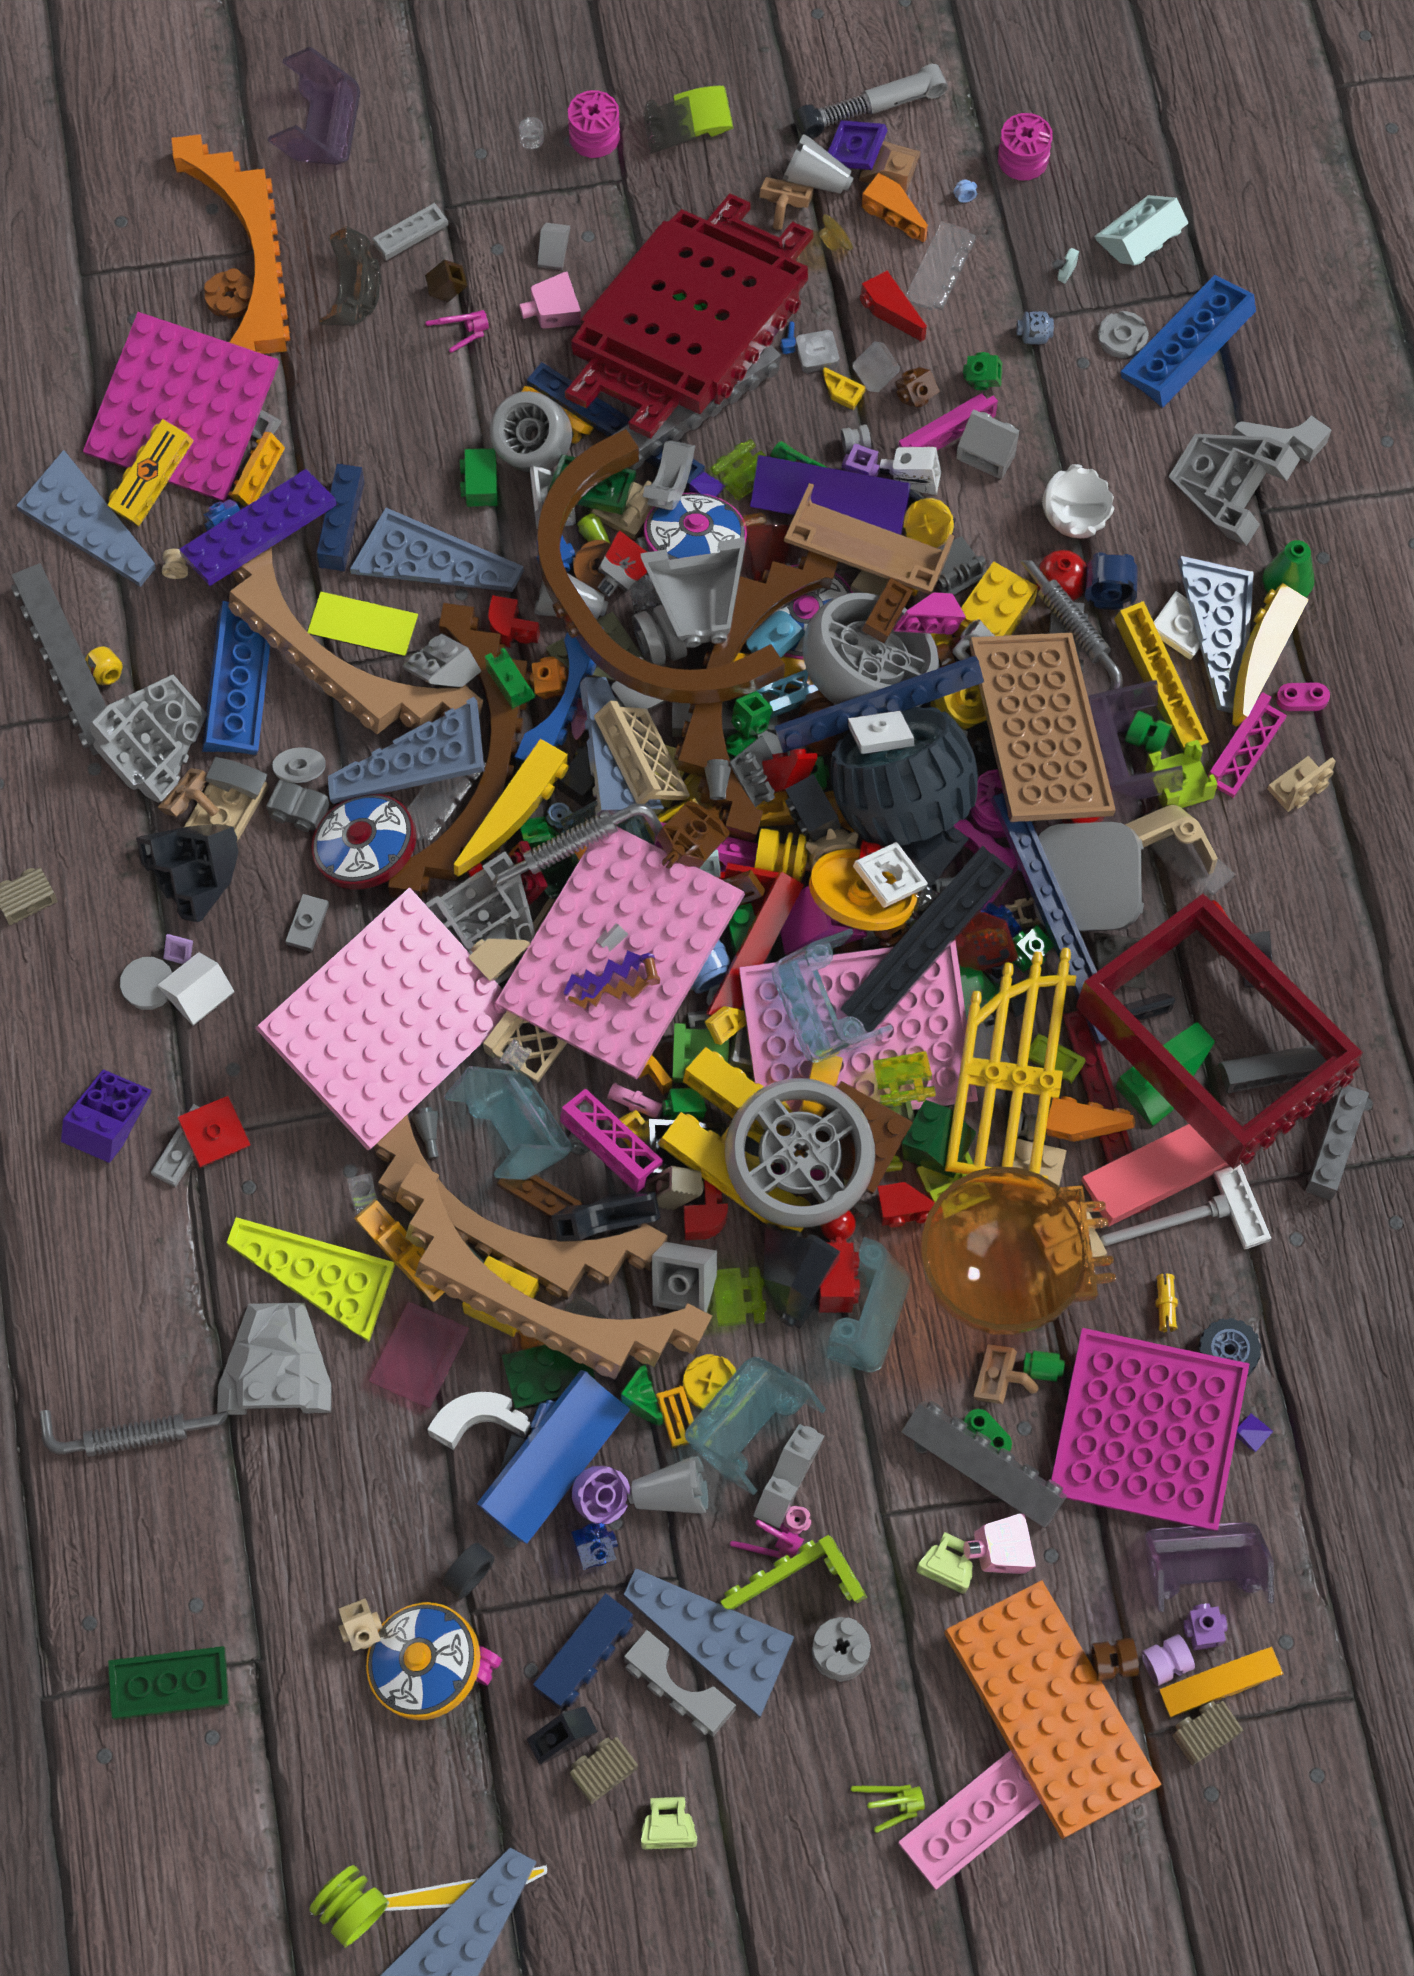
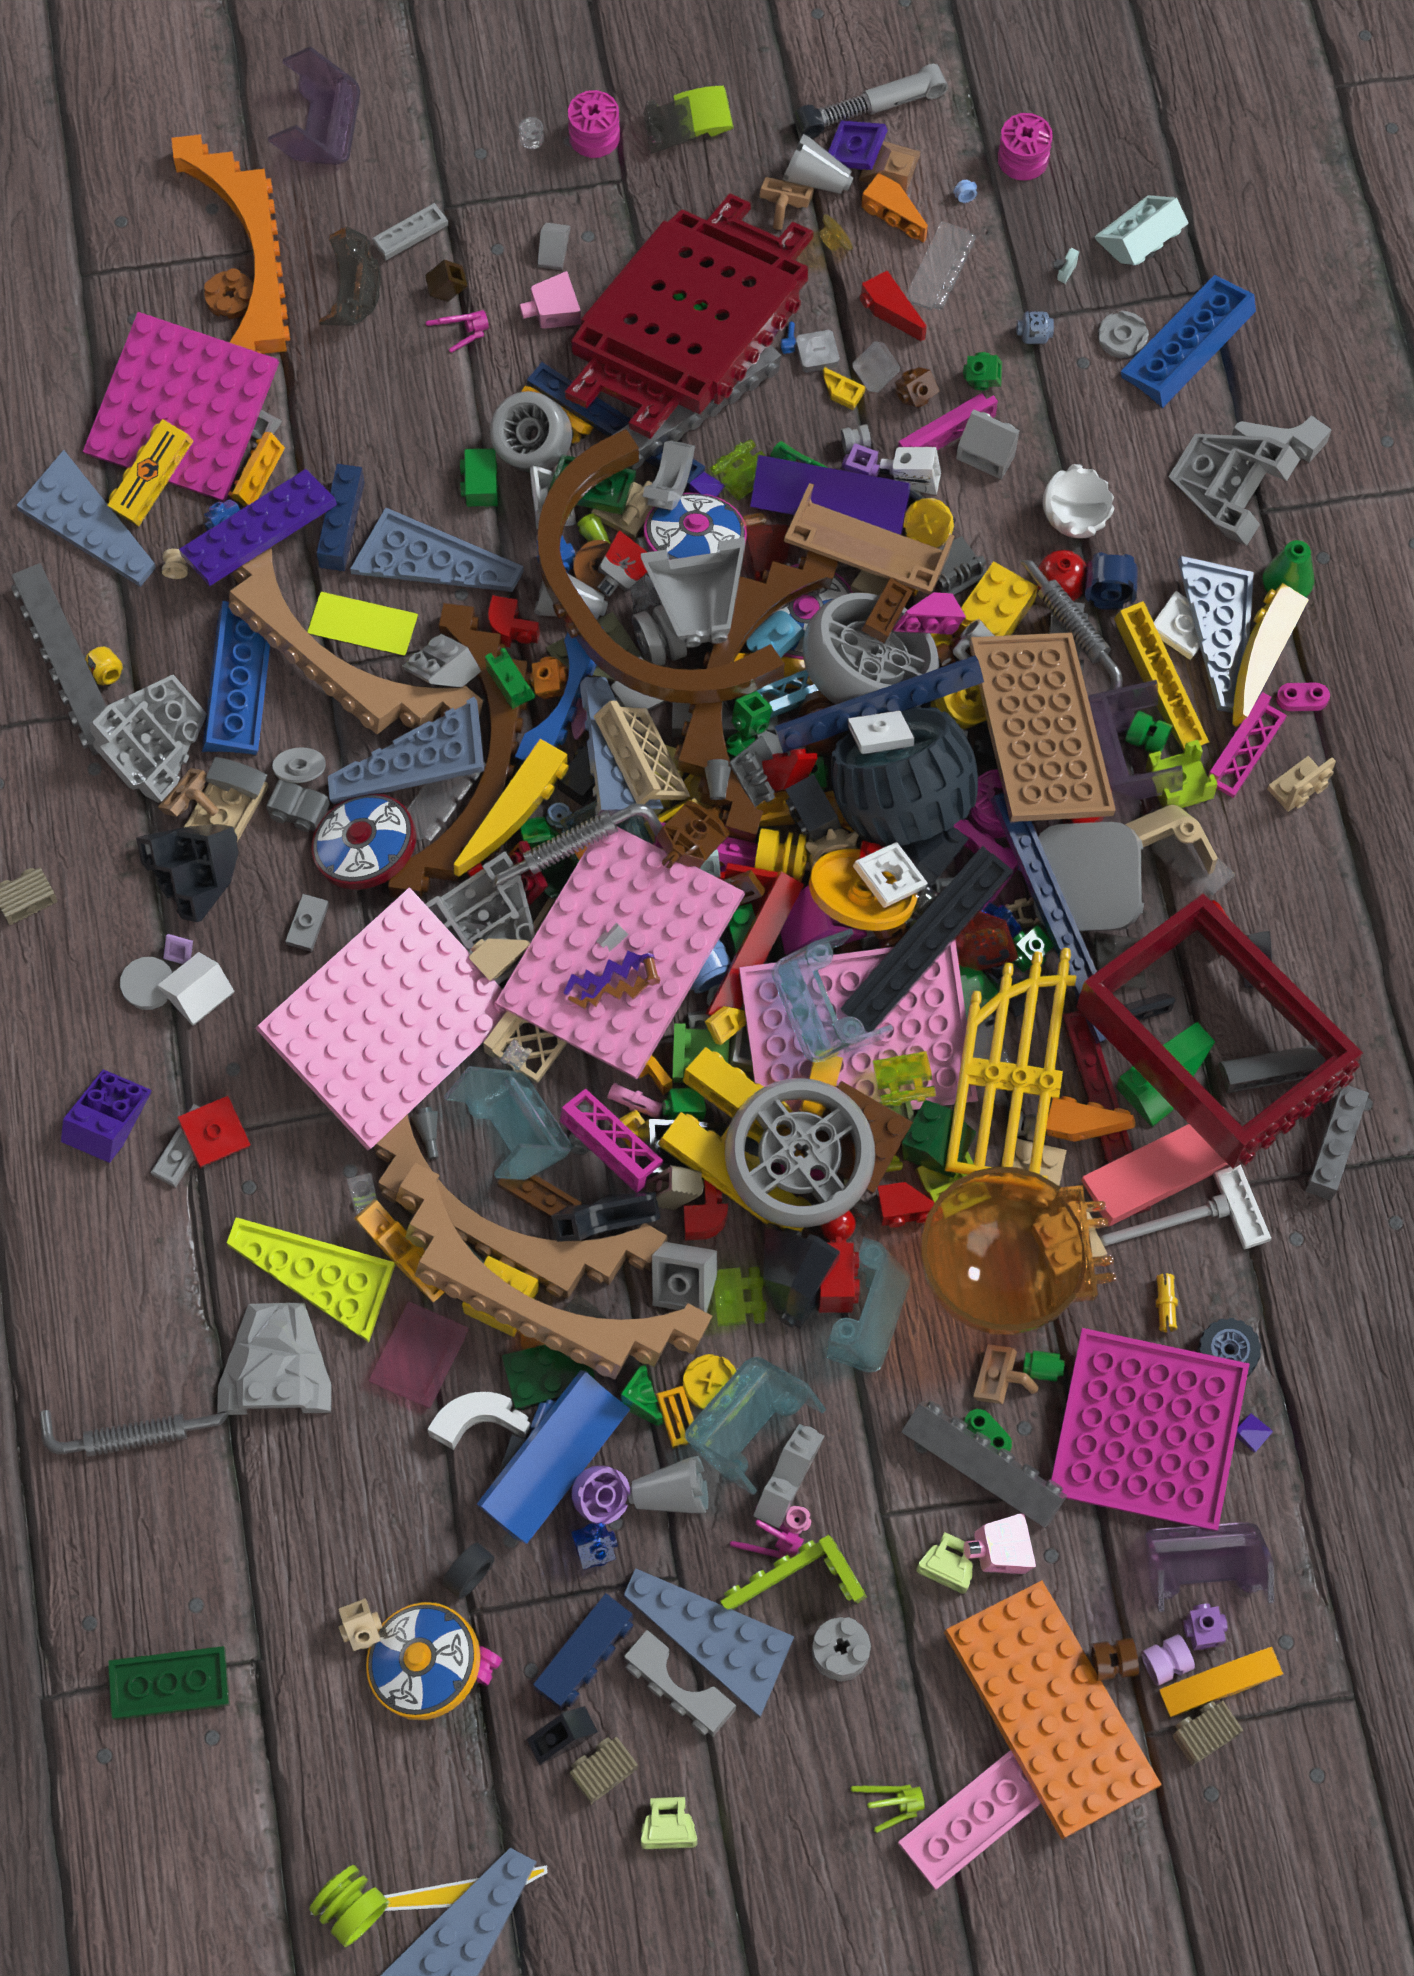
lime tile [1028,1033,1086,1083] -> none

